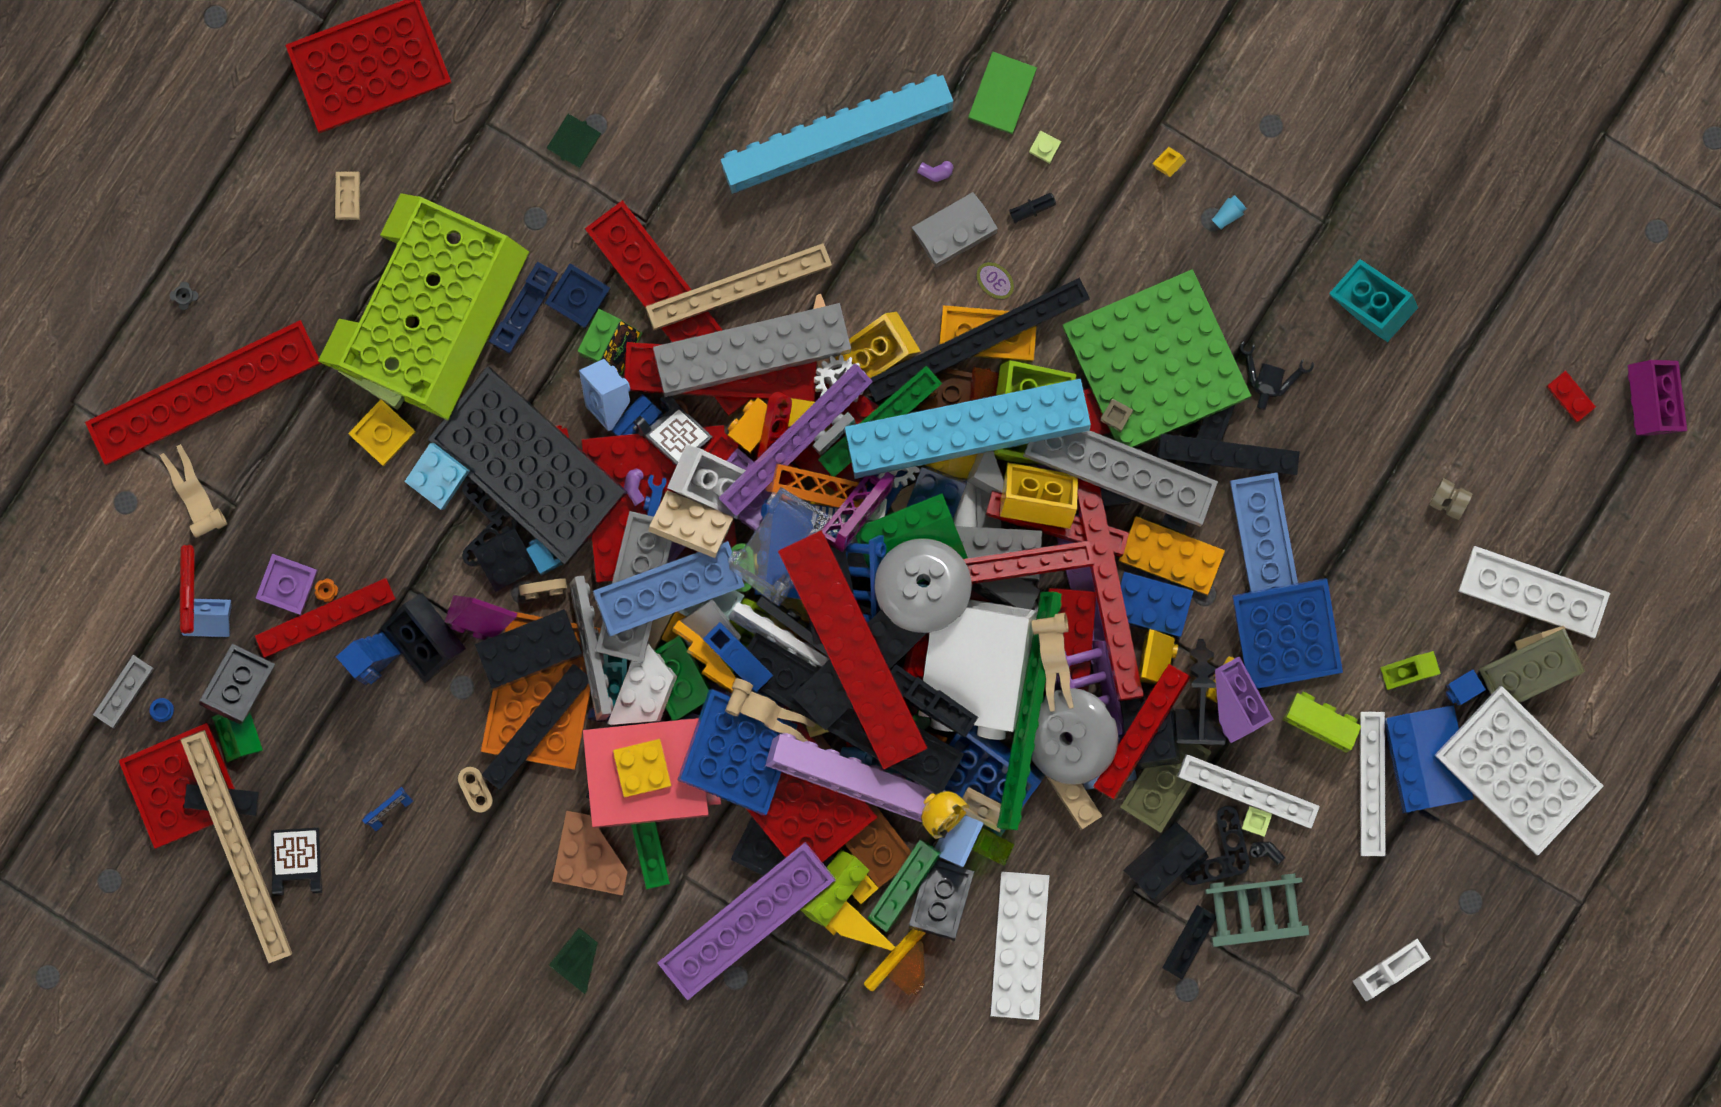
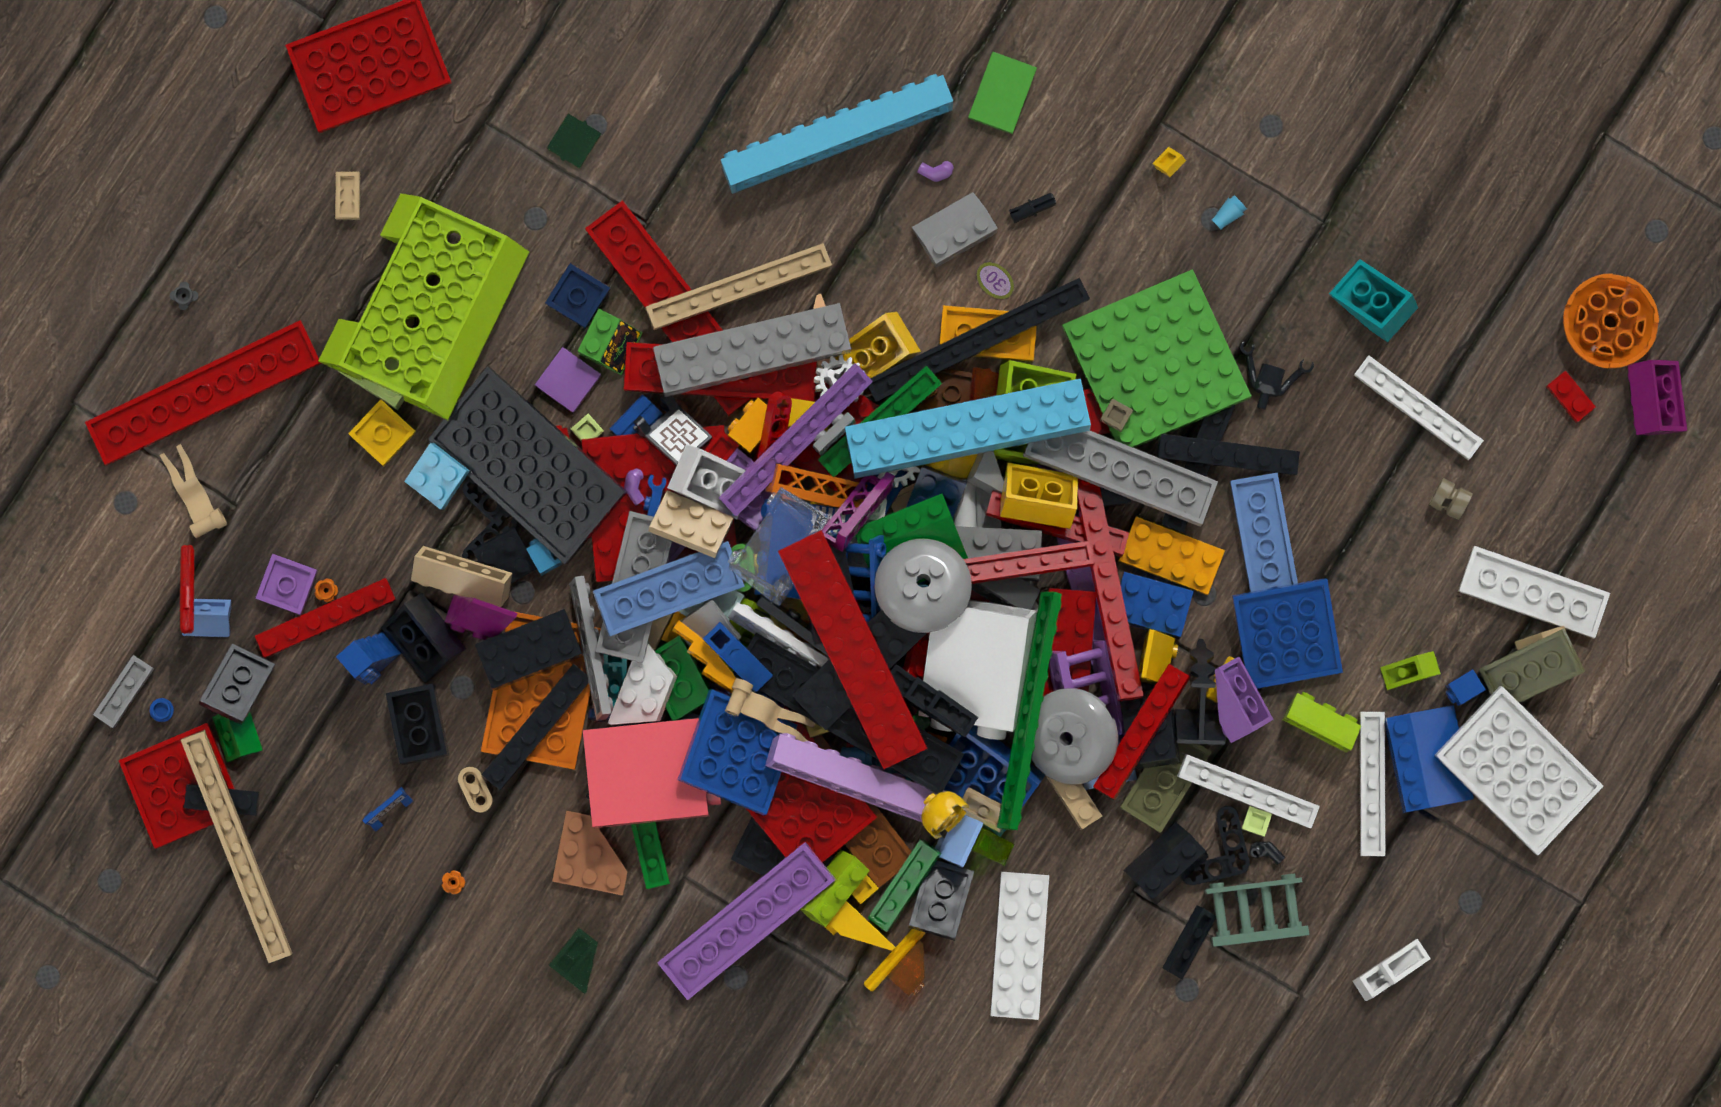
flag [271,827,323,896] -> none
dark blue slope [489,261,558,354] -> none
tan plate [519,579,567,600] -> none
light blue slope [579,359,630,431] -> none
yellow plate [613,739,671,798] -> none
yellowish green plate [1029,131,1061,164] -> none
tan flag [1032,613,1074,712] -> none
none -> black brick [386,683,449,765]
none -> tan brick [411,546,512,607]
none -> orange plate [442,870,465,894]
none -> medium lavender tile [535,347,601,414]
none -> yellowish green tile [571,413,604,441]
none -> white plate [1354,355,1484,460]
none -> orange brick [1563,274,1659,368]

